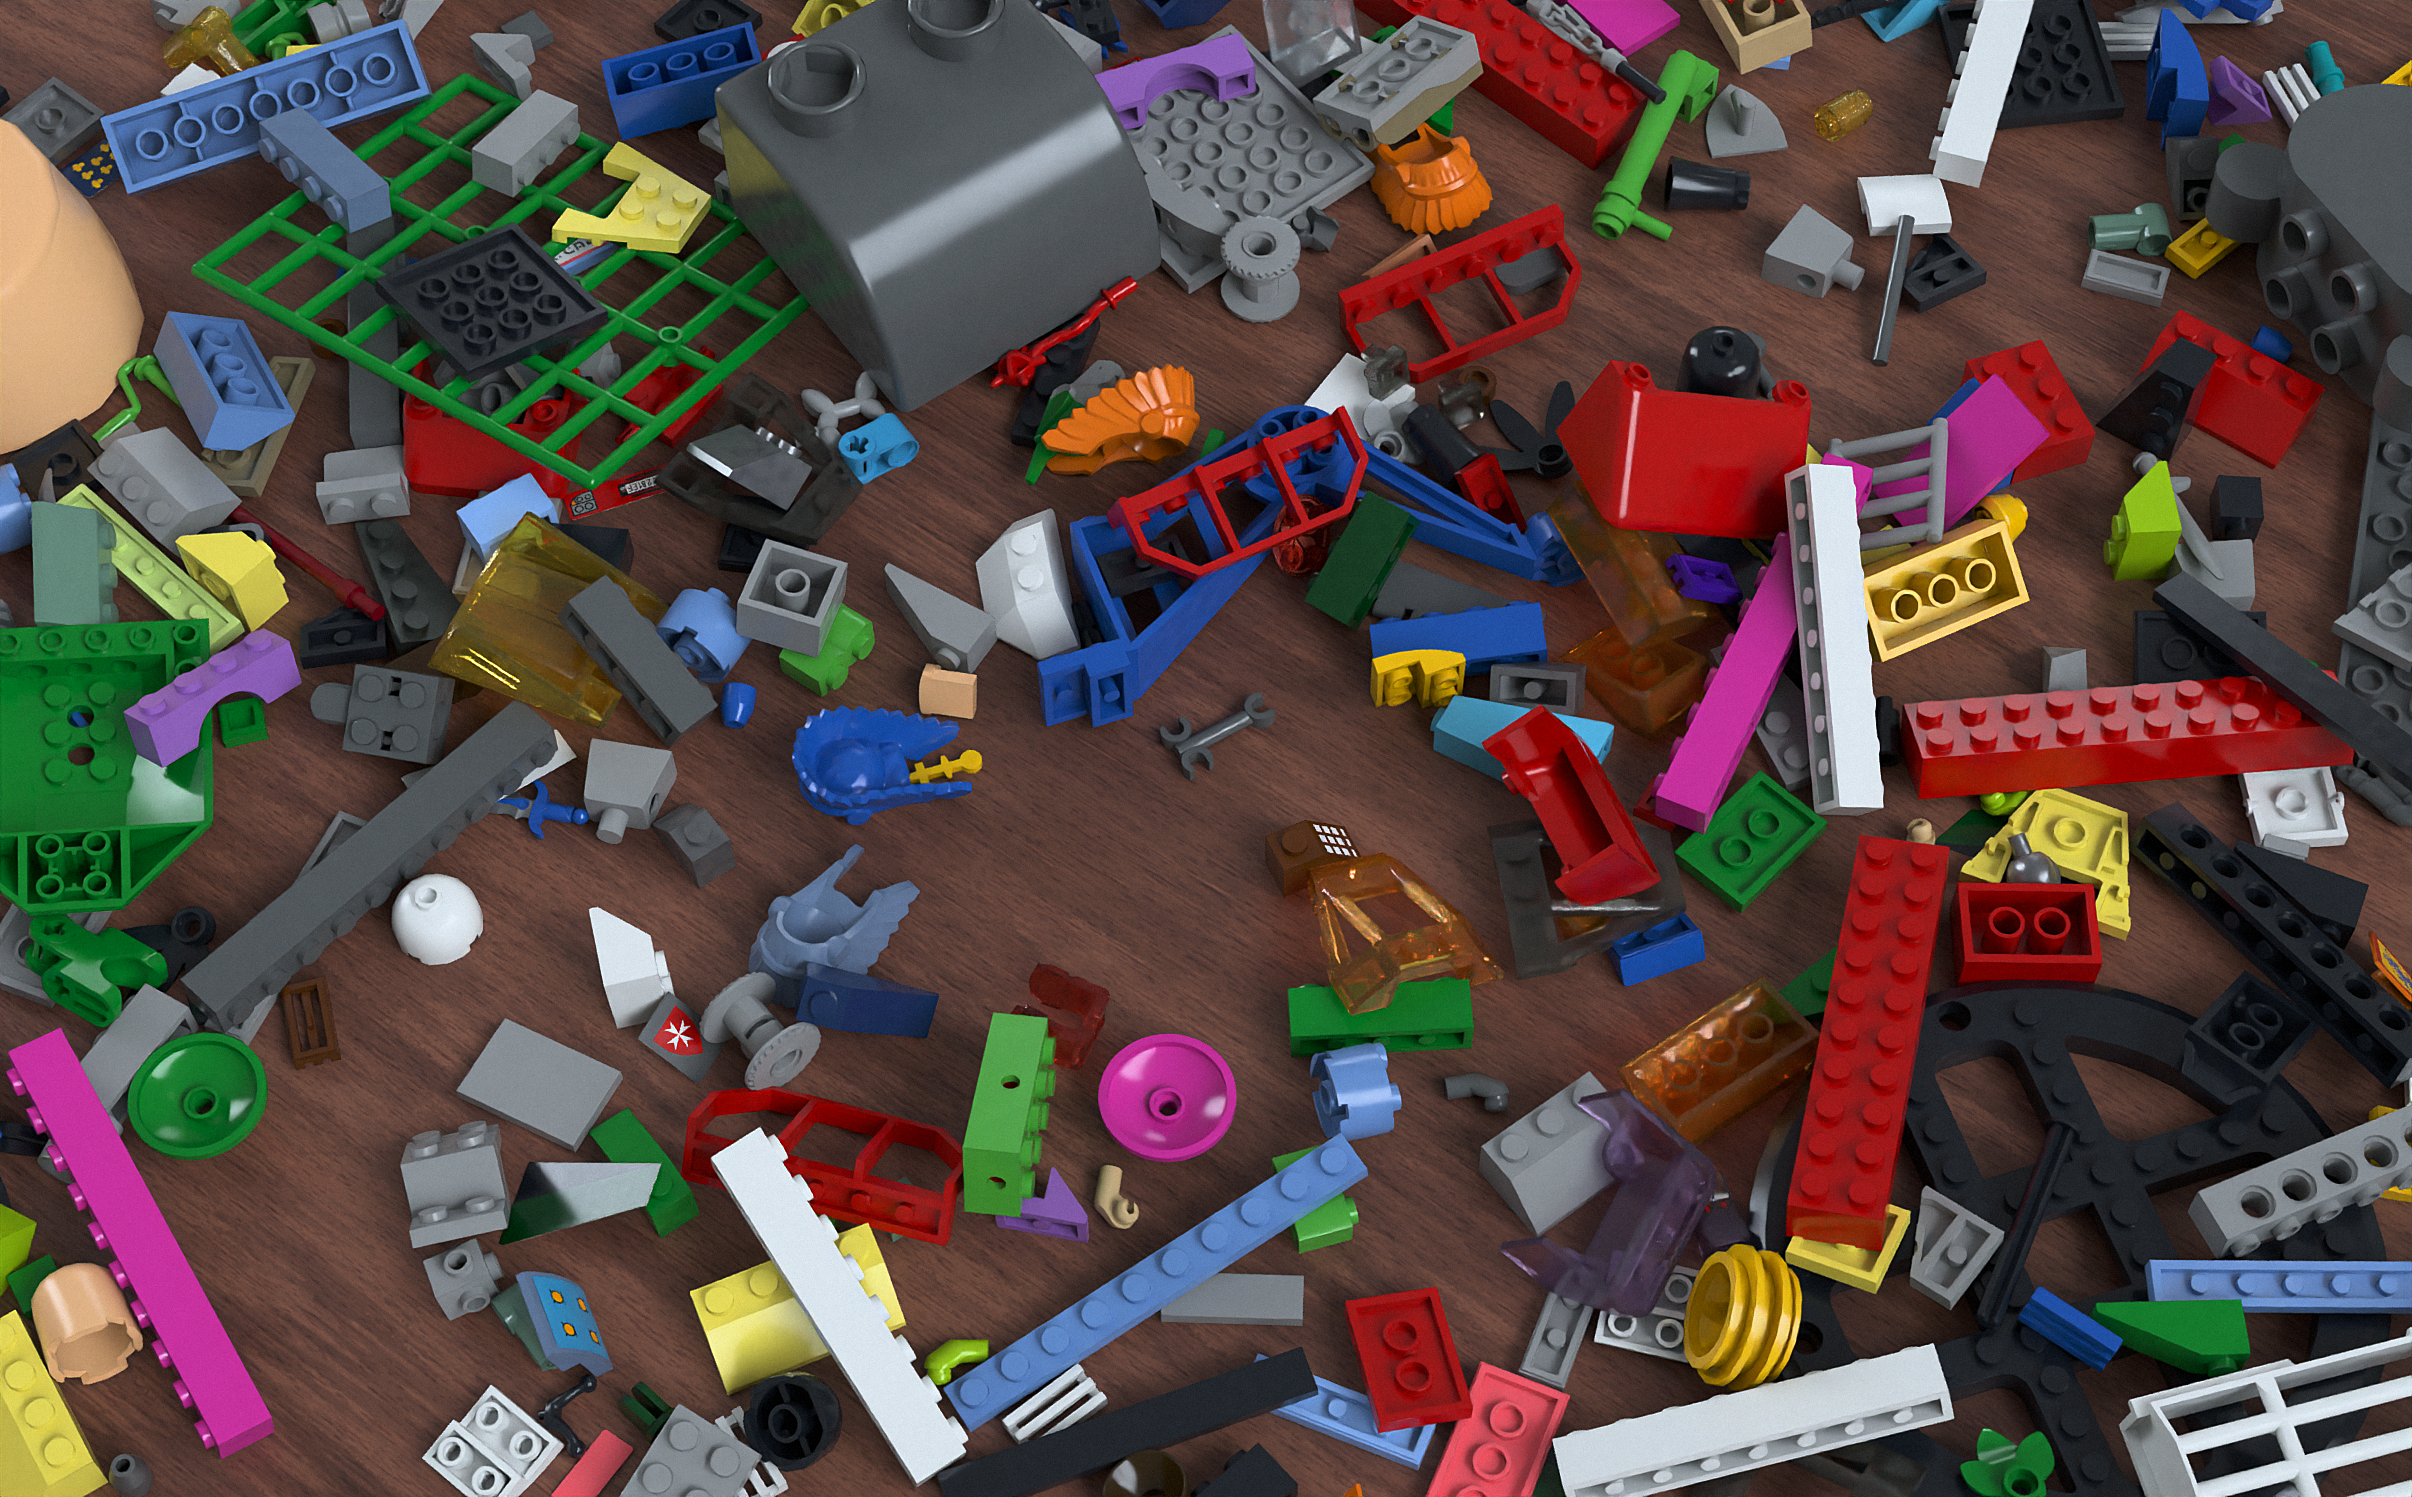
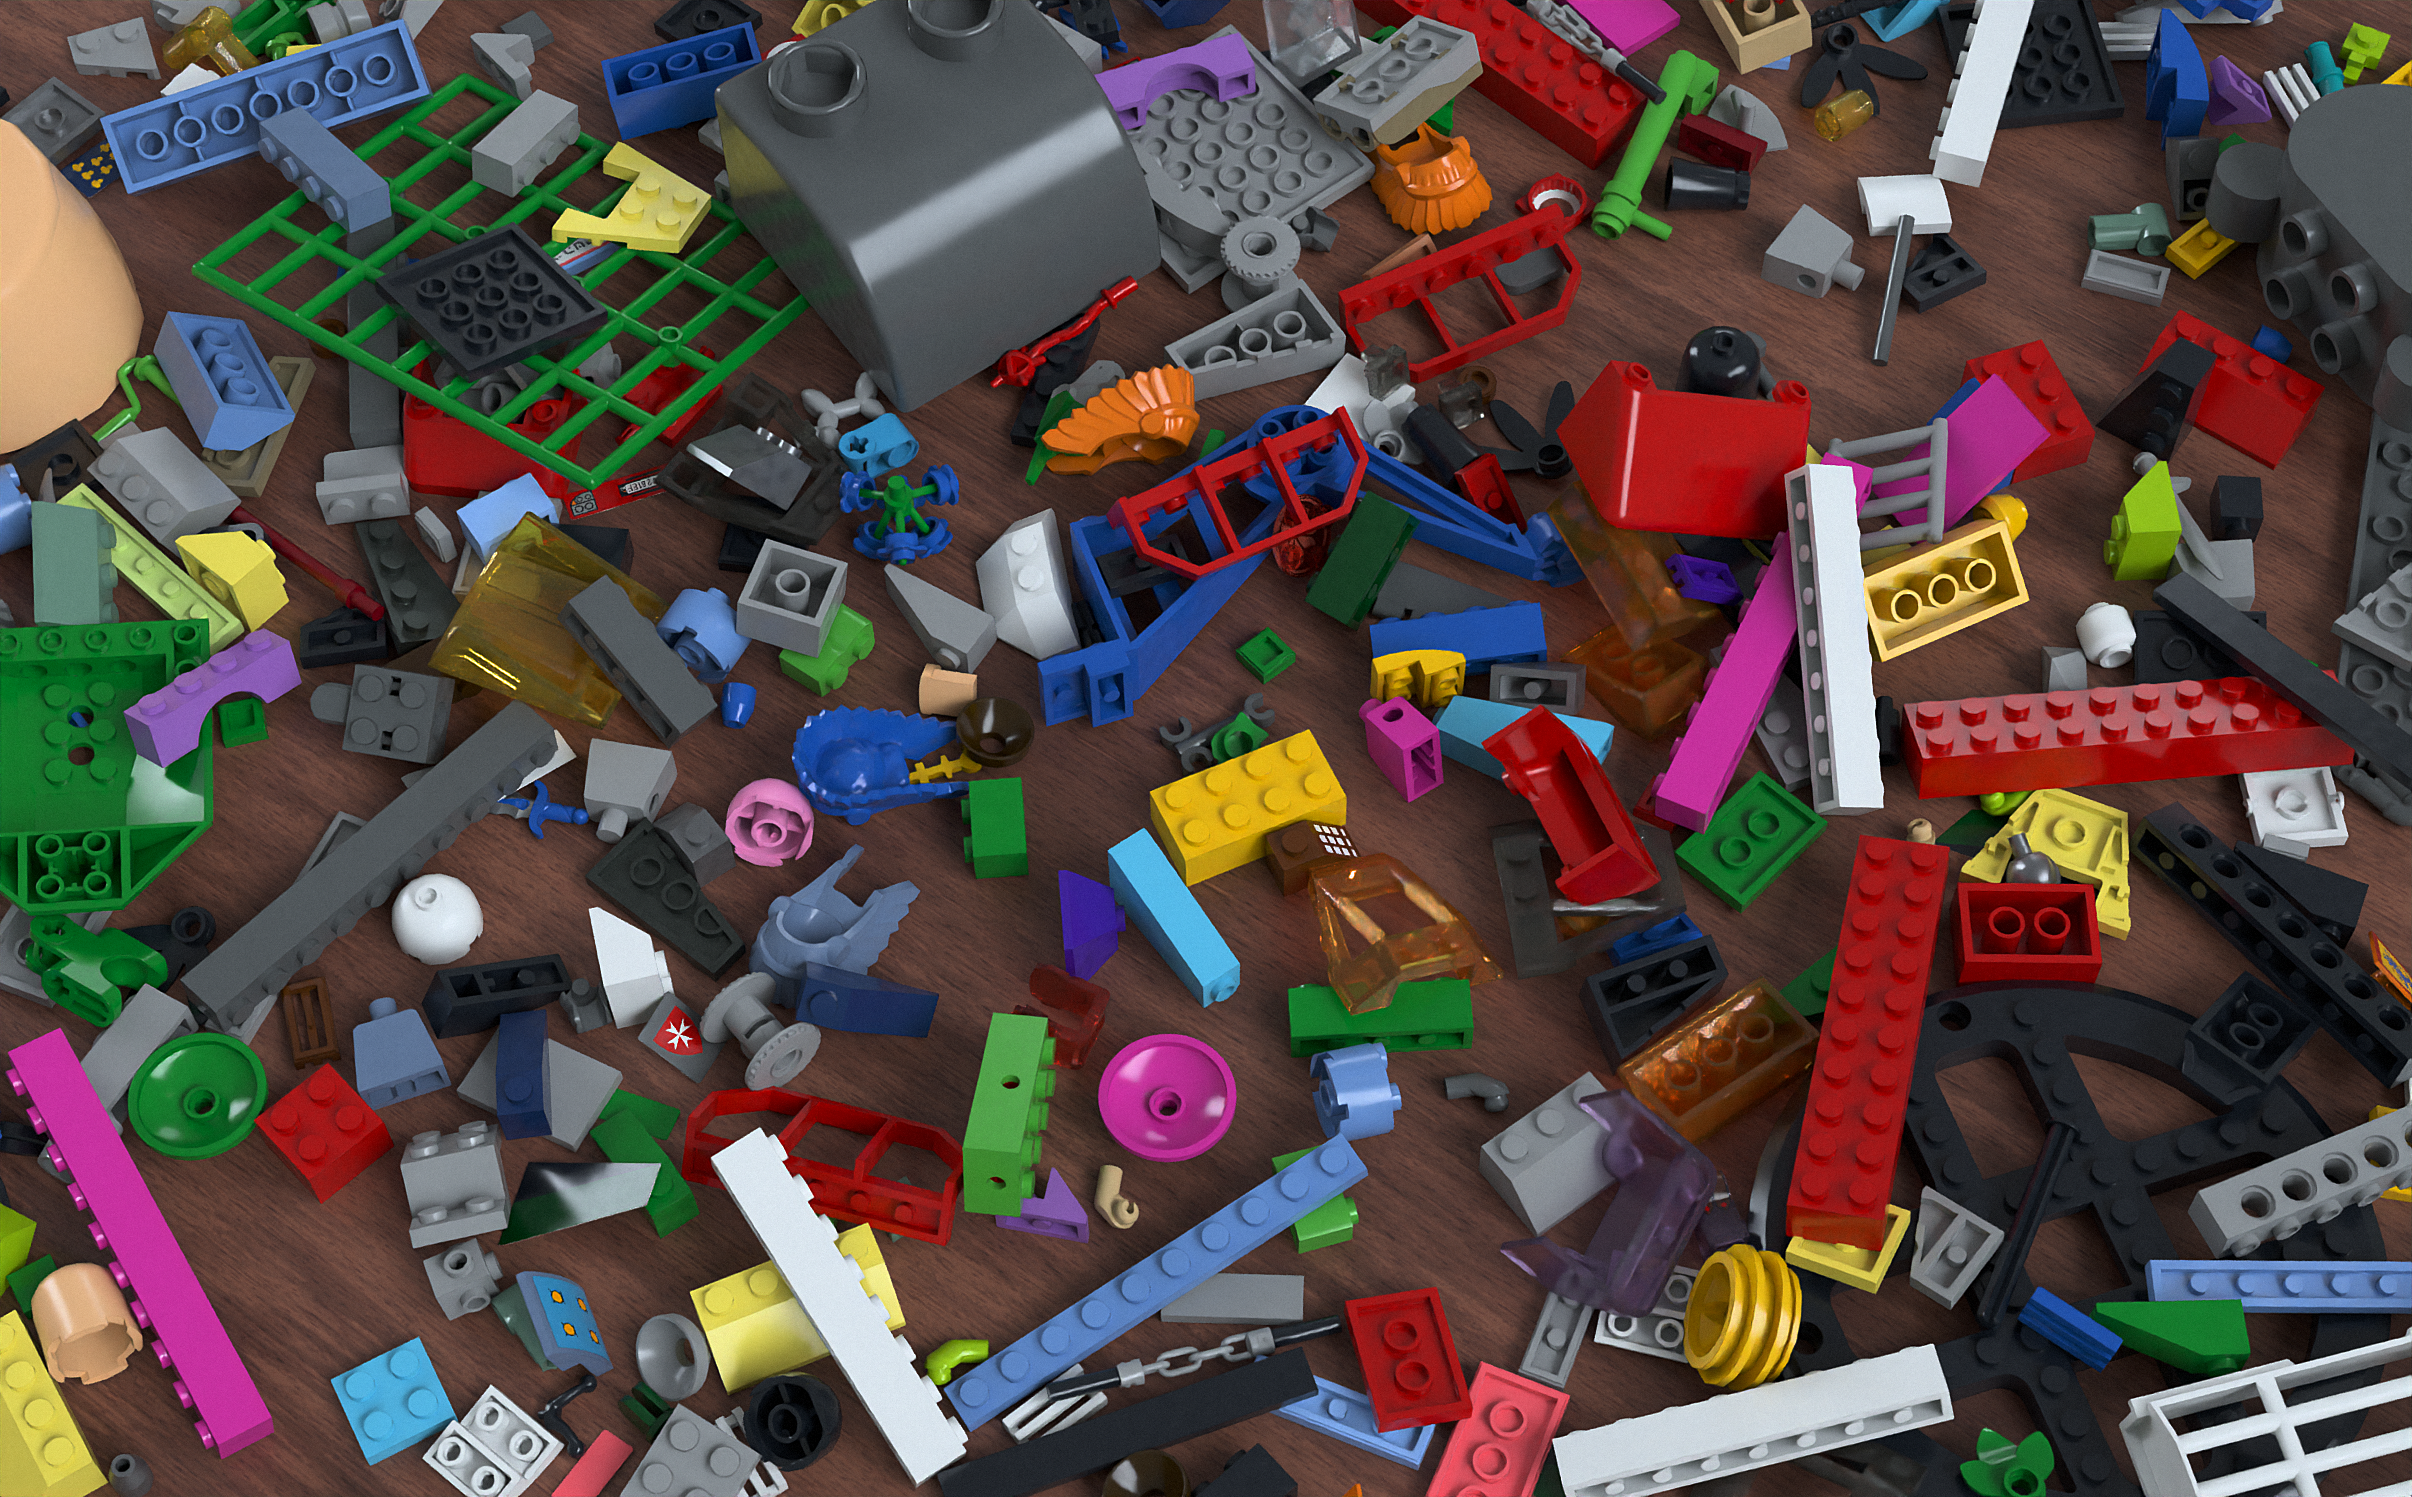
none -> light grey wing [67,17,161,80]
none -> red brick [253,1063,395,1204]
none -> medium azure plate [331,1337,459,1466]
none -> sand blue torso [353,997,452,1110]
none -> light grey tile [414,506,458,563]
none -> black slope [421,953,573,1039]
none -> dark blue slope [496,1009,553,1140]
none -> dark grey arm [559,978,613,1034]
none -> pearl dark grey wing [585,817,746,982]
none -> green sticker [598,1088,681,1141]
none -> light grey piece [636,1313,711,1402]
none -> bright pink cylinder [725,778,814,867]
none -> blue plant [839,464,959,566]
none -> dark brown piece [955,697,1035,768]
none -> green brick [961,777,1029,879]
none -> piece [1046,1314,1342,1403]
none -> dark purple slope [1058,870,1126,993]
none -> medium azure slope [1107,828,1240,1008]
none -> yellow brick [1150,729,1347,887]
none -> light grey wedge [1163,278,1346,401]
none -> green animal [1211,711,1269,765]
none -> green tile [1236,627,1296,685]
none -> dark pink torso [1359,697,1444,803]
none -> red piece [1515,172,1596,235]
none -> black wedge [1578,934,1729,1076]
none -> dark red panel [1677,112,1768,175]
none -> black plant [1800,22,1928,117]
none -> white head [2076,602,2136,668]
none -> lime plate [2338,22,2391,86]

